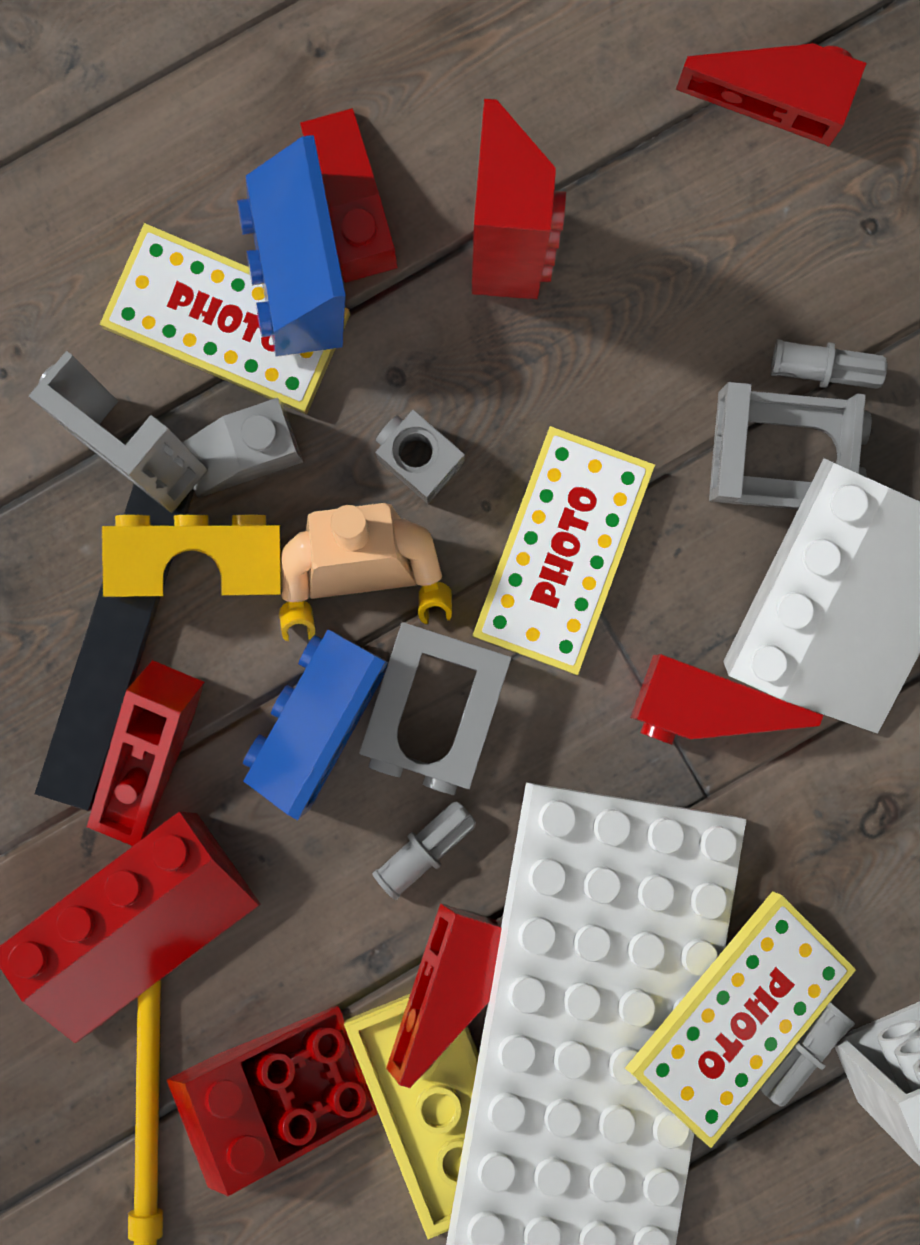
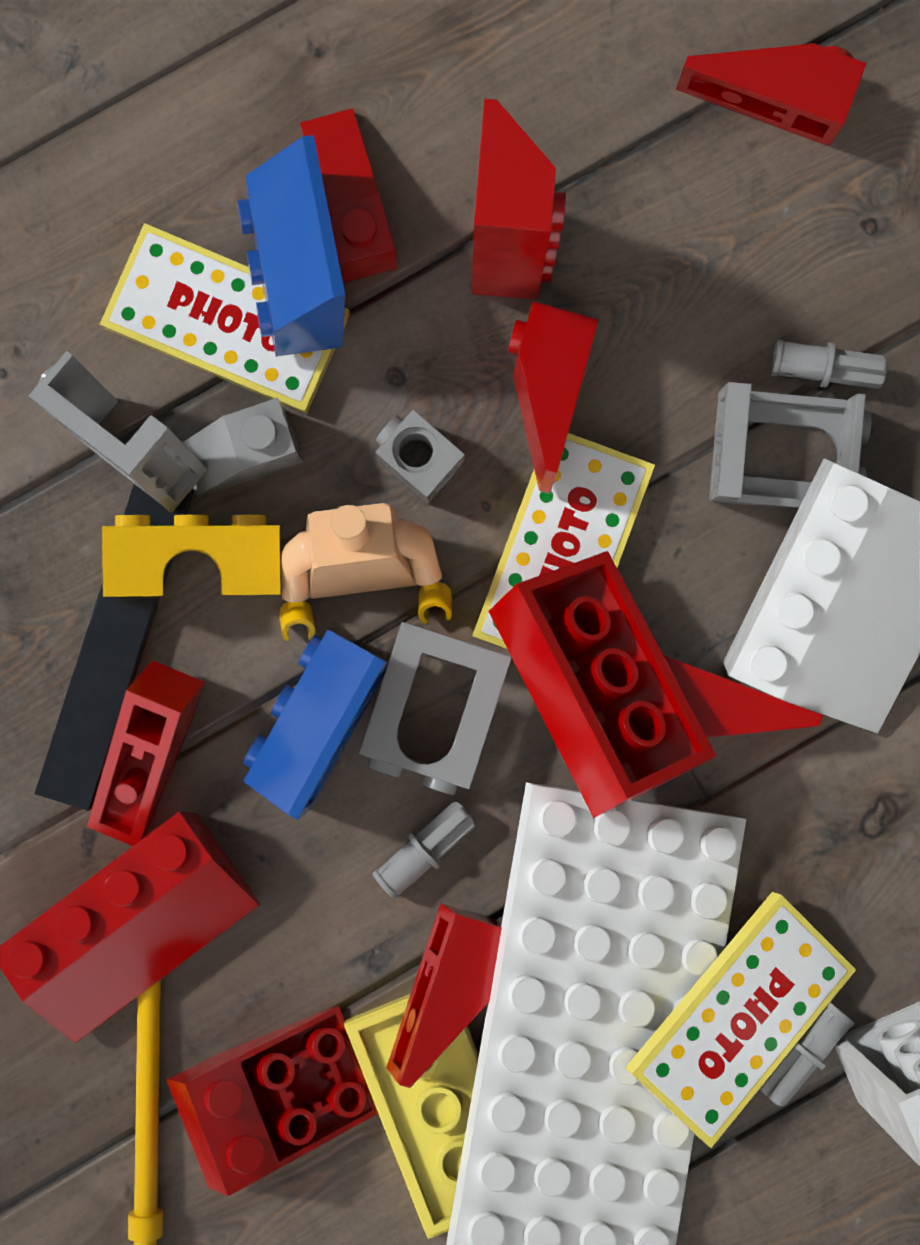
none -> red slope [488,551,717,818]
none -> red slope [507,301,599,494]

